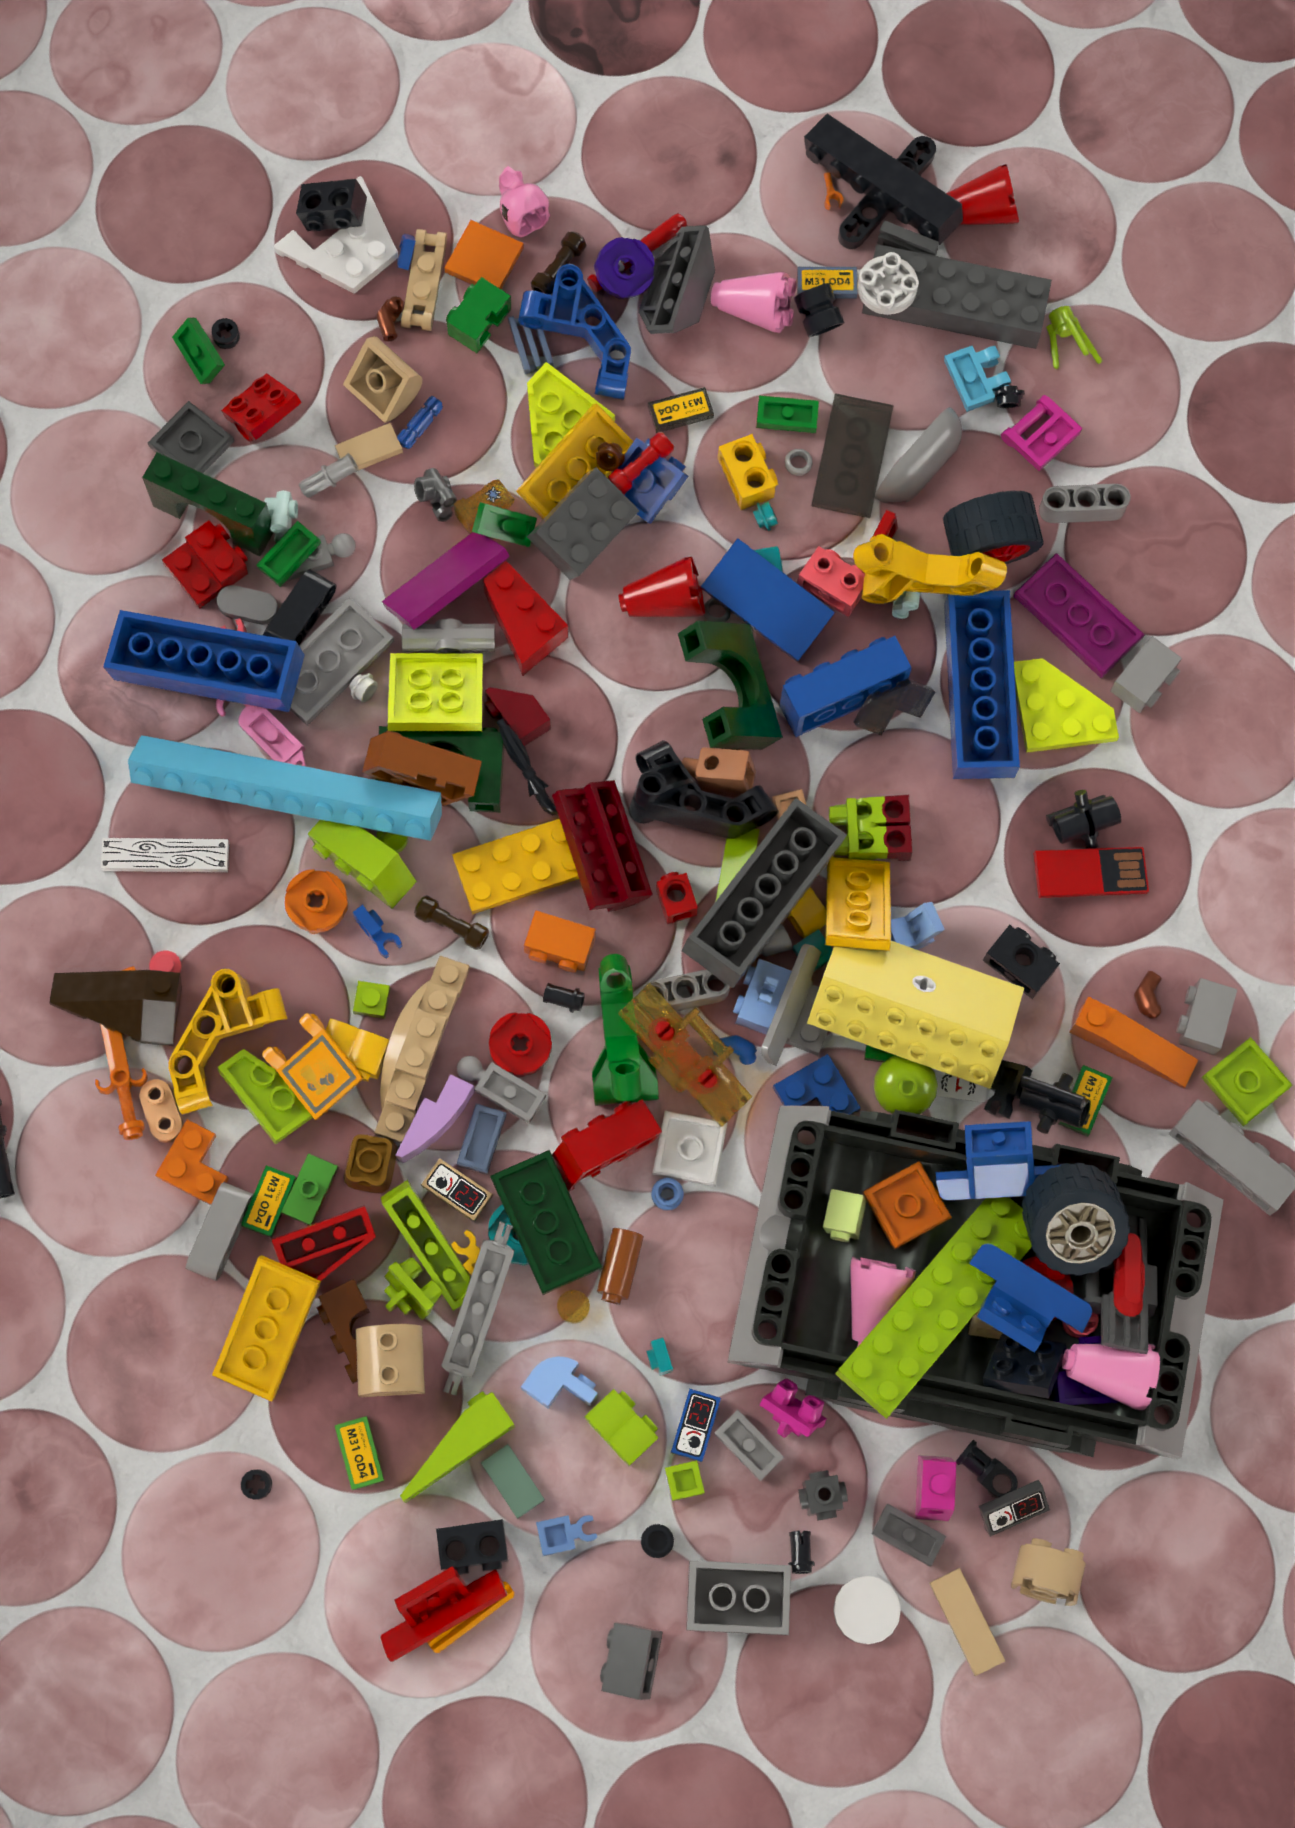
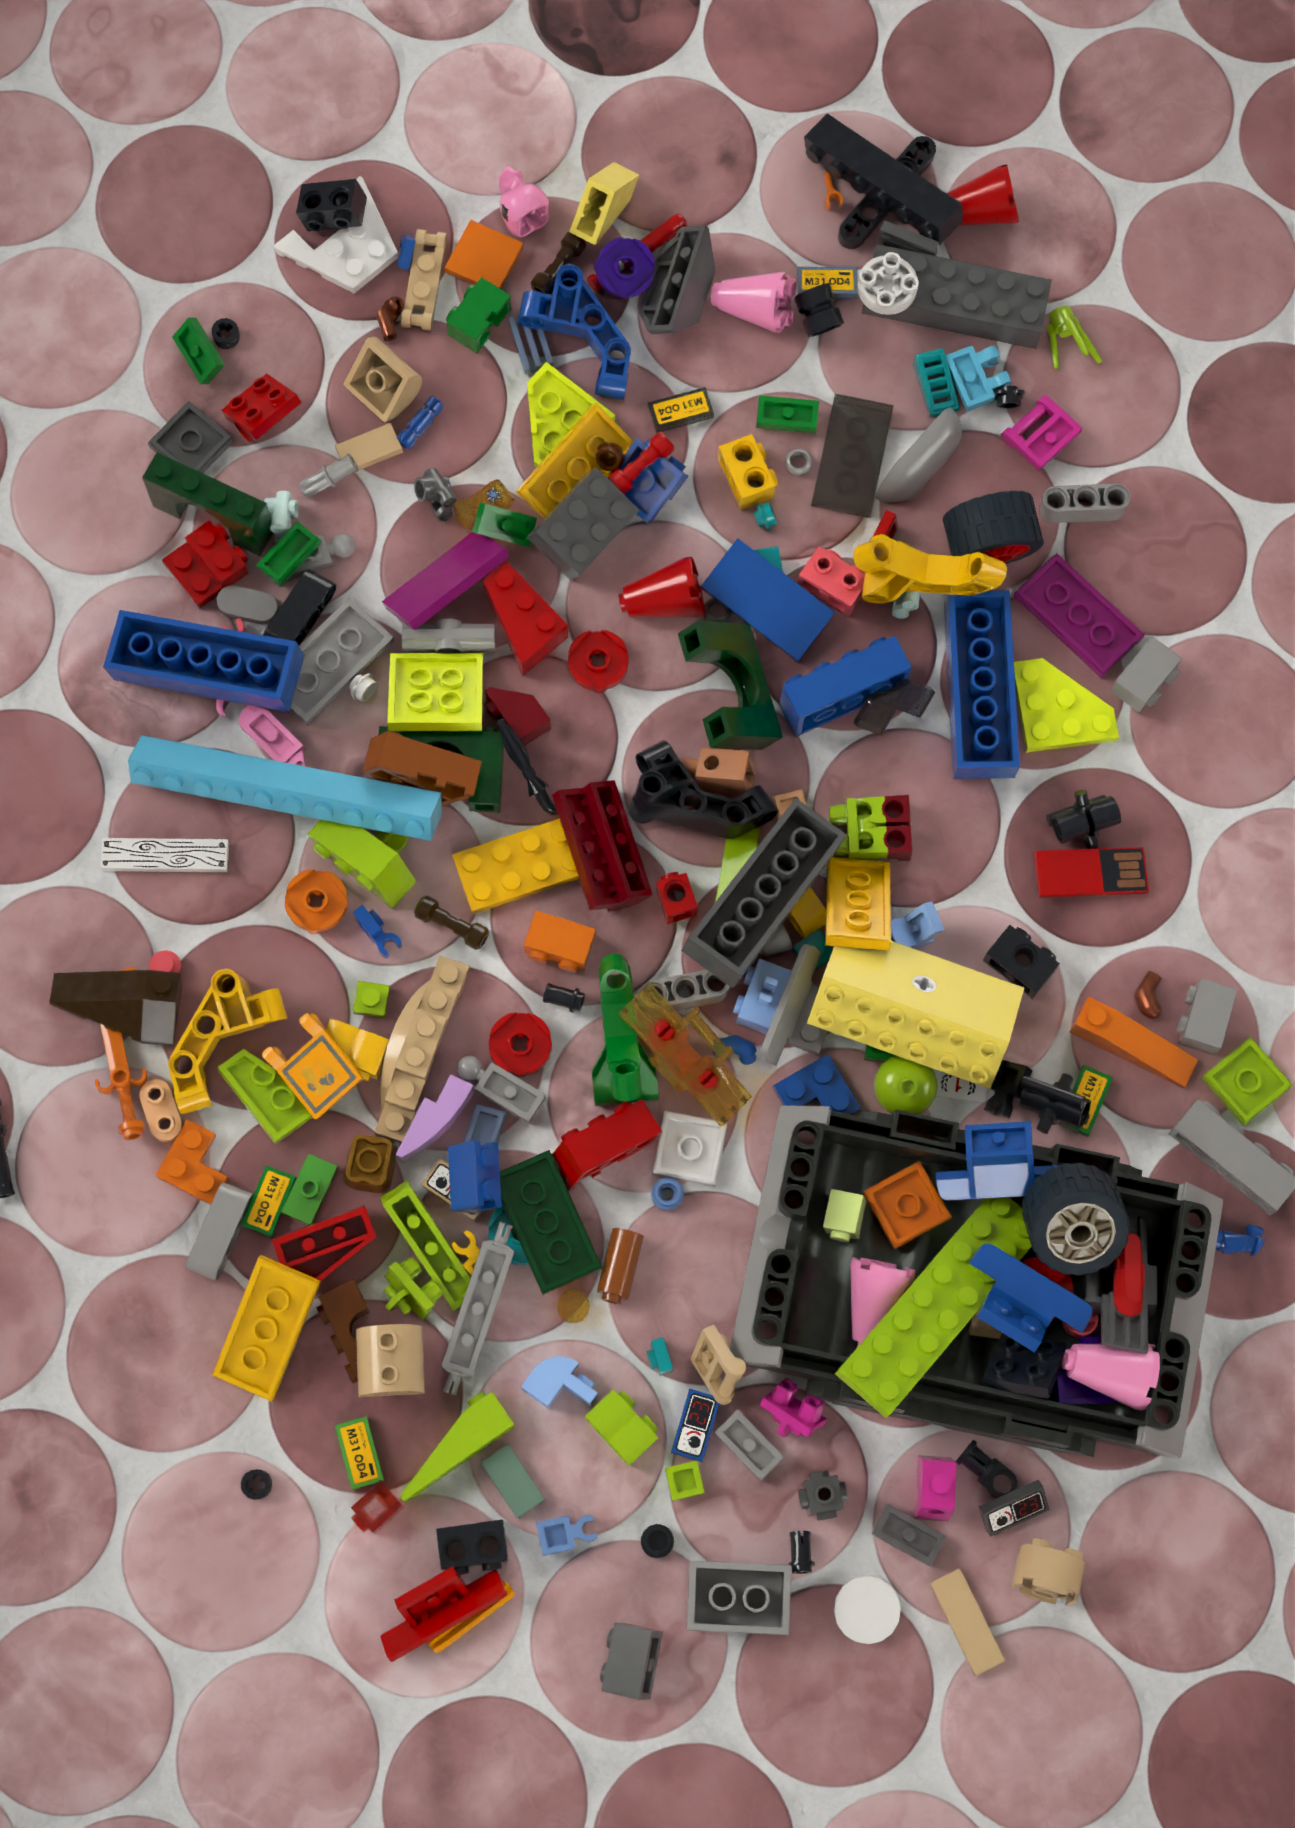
none -> clear red window [351,1480,404,1534]
none -> blue brick [448,1140,502,1213]
none -> red plate [567,630,629,693]
none -> light yellow slope [569,162,639,245]
none -> tan plate [690,1324,746,1405]
none -> teal slope [913,348,959,418]
none -> blue arm [1216,1225,1265,1256]

